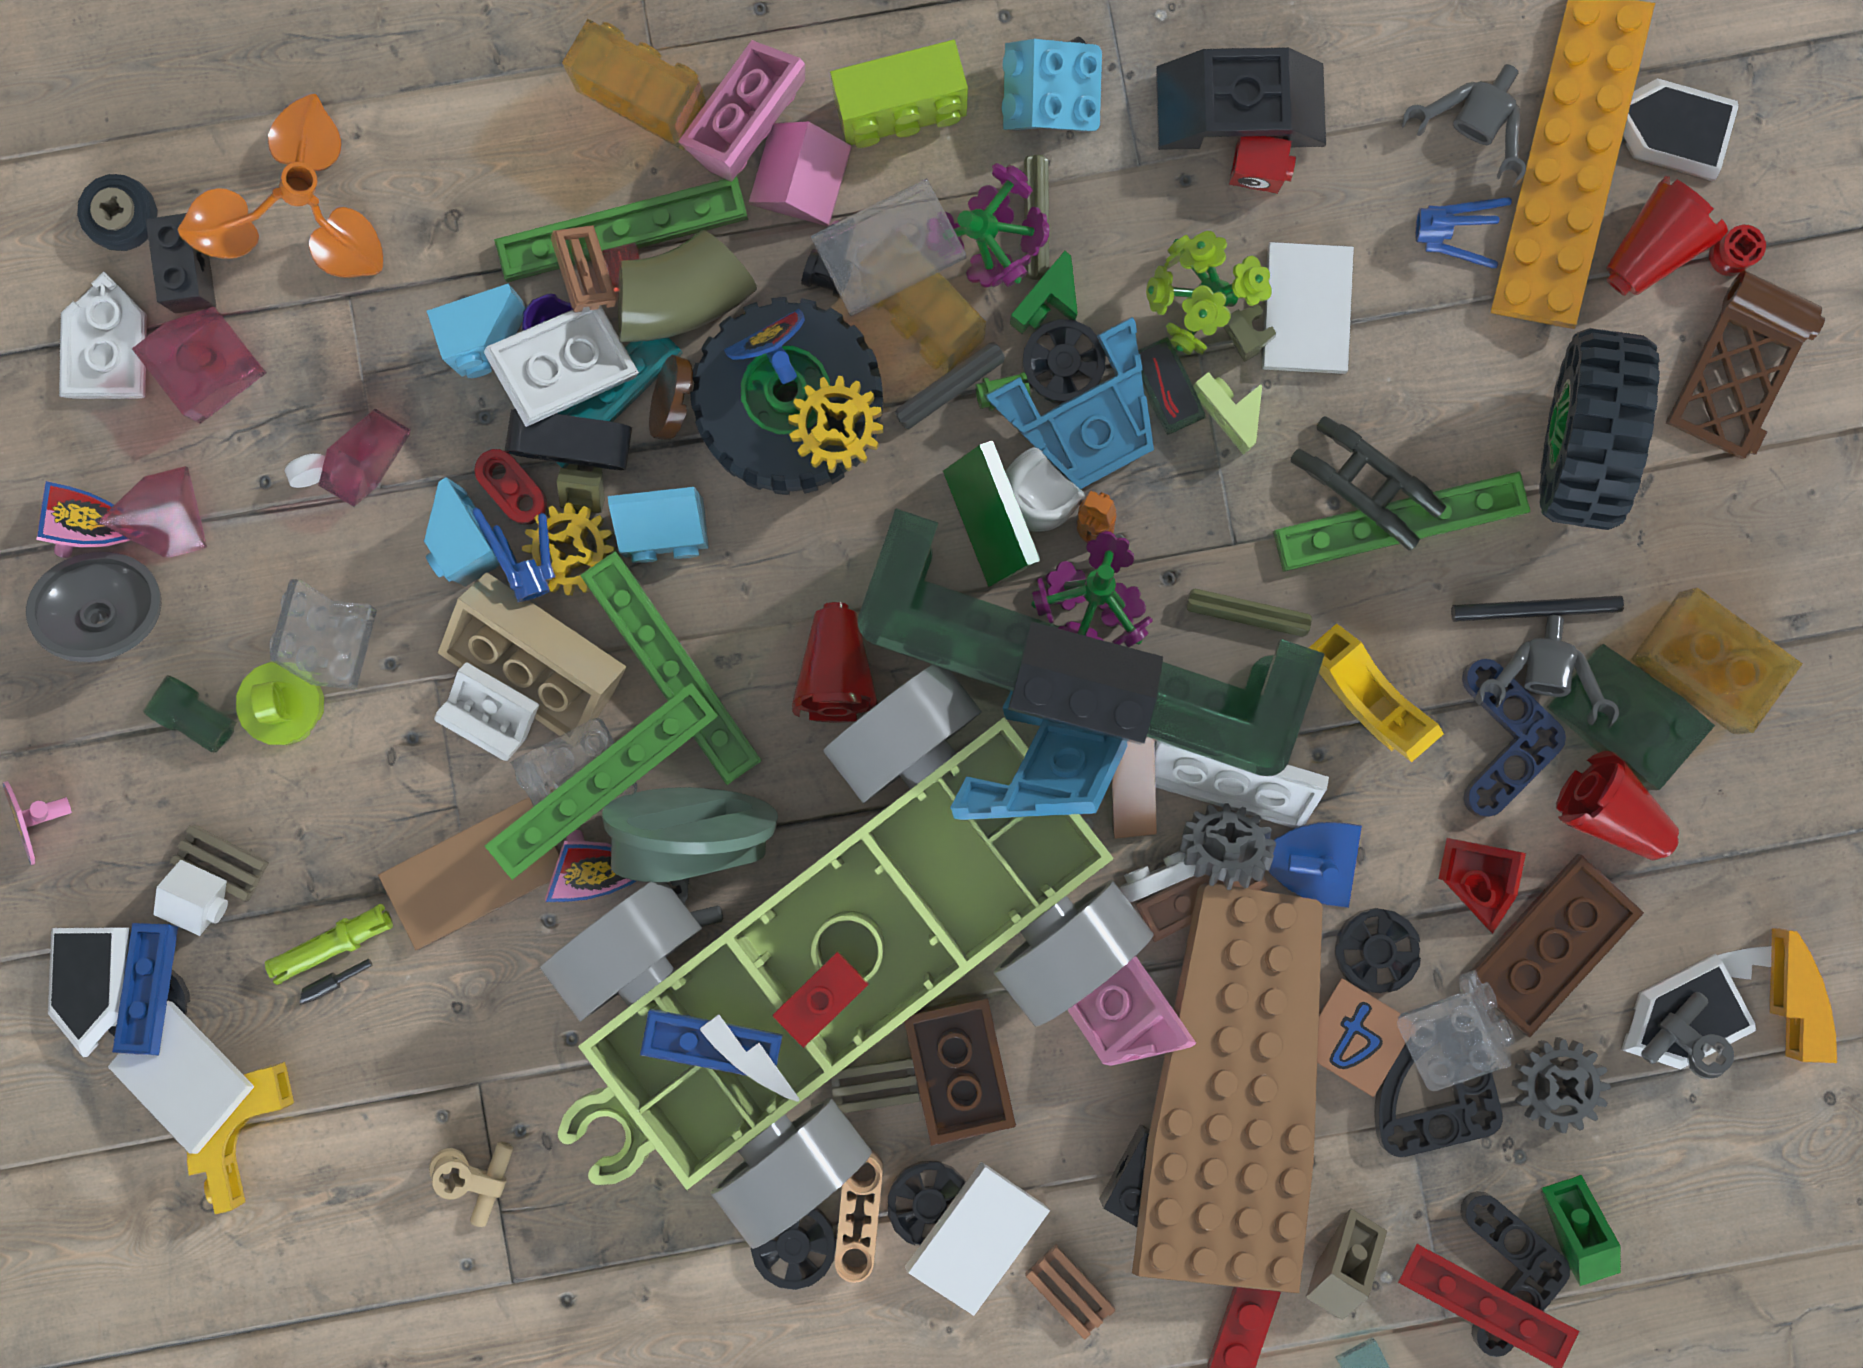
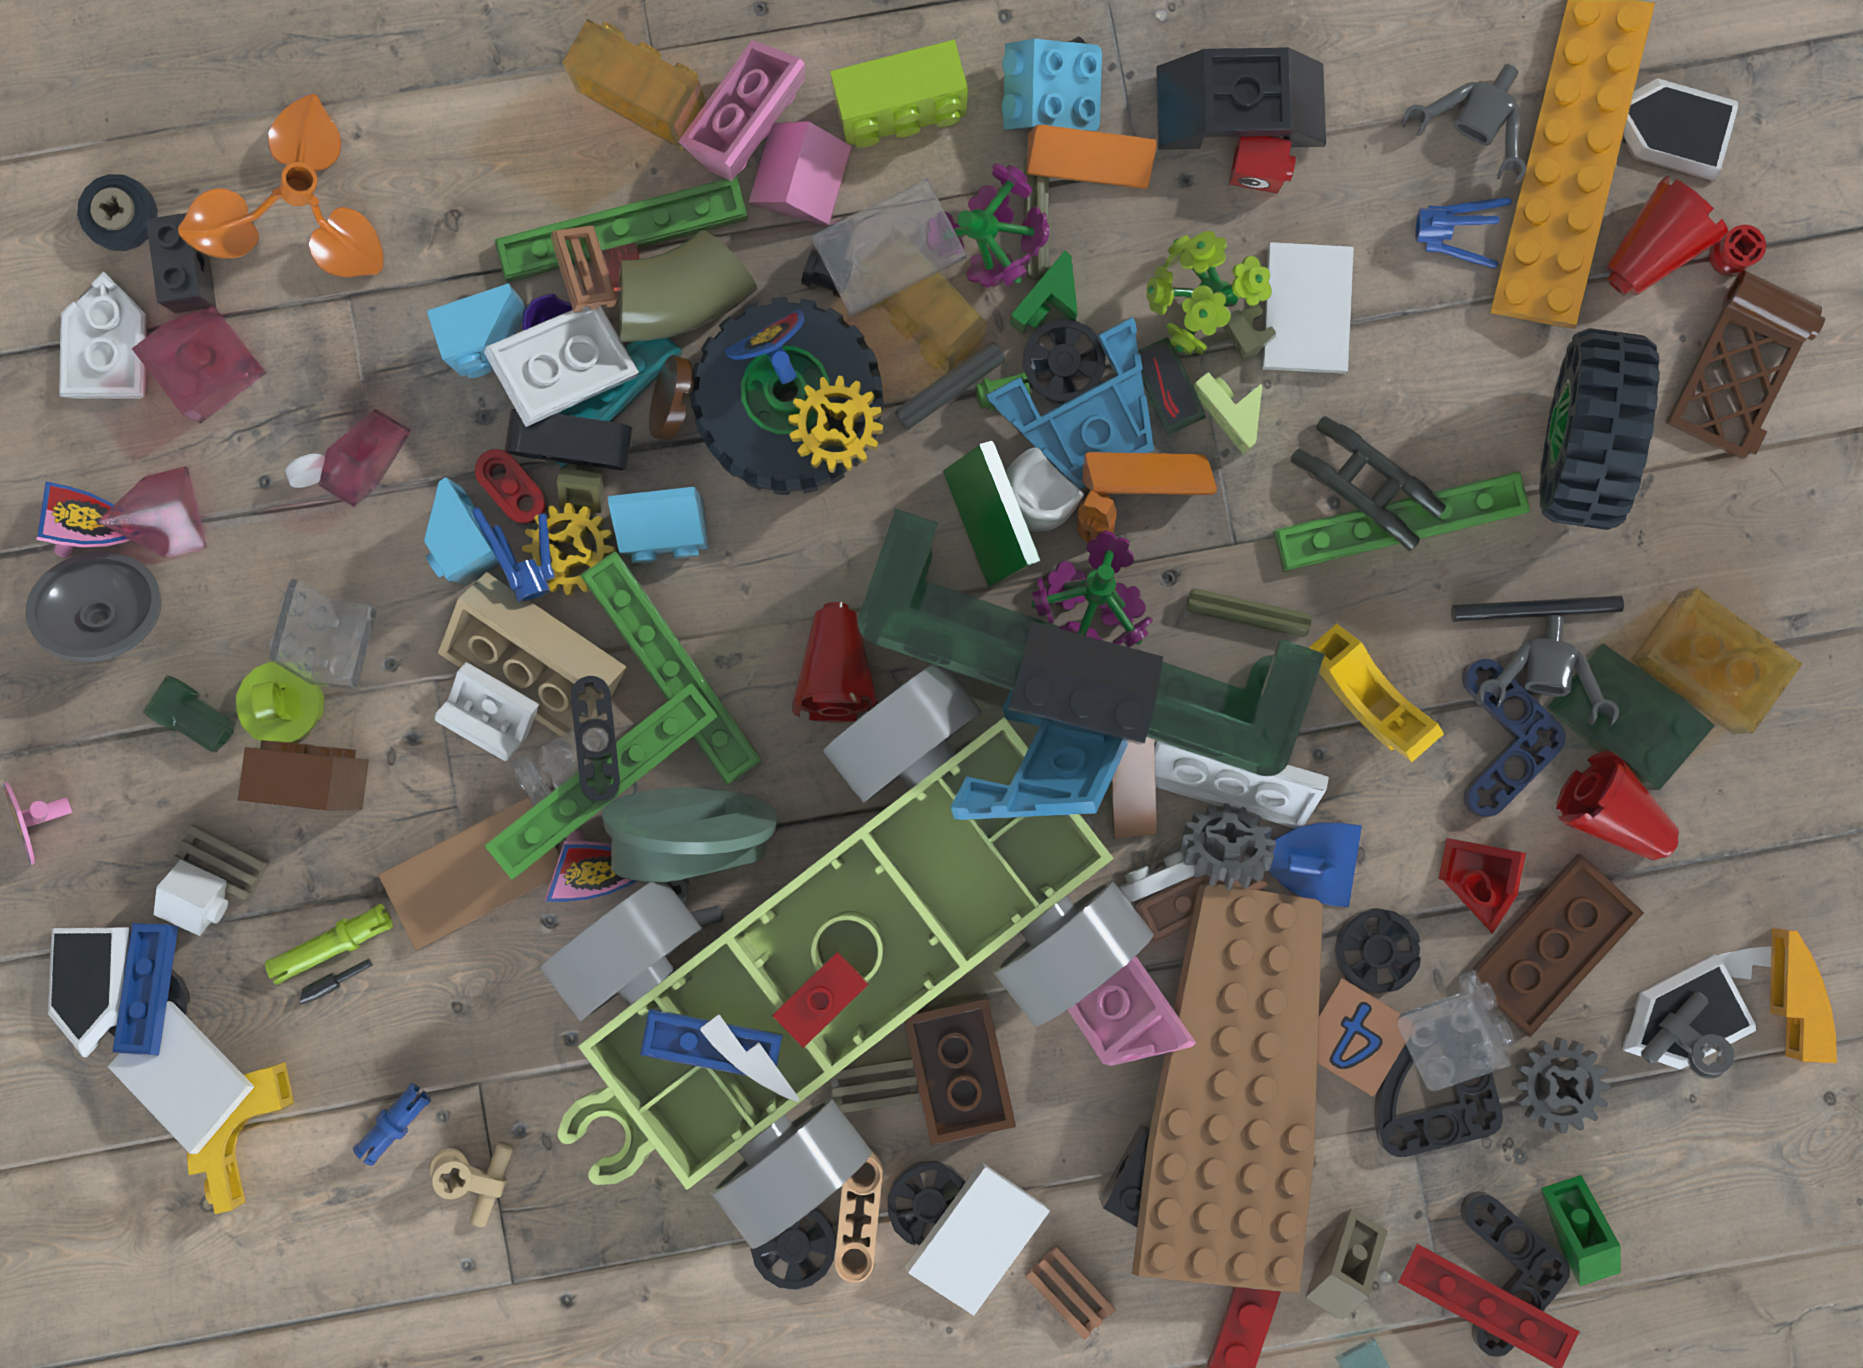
none -> reddish brown brick [238,740,369,811]
none -> blue pin [353,1083,431,1166]
none -> black beam [571,676,620,804]
none -> orange slope [1026,125,1157,189]
none -> orange slope [1082,452,1217,495]

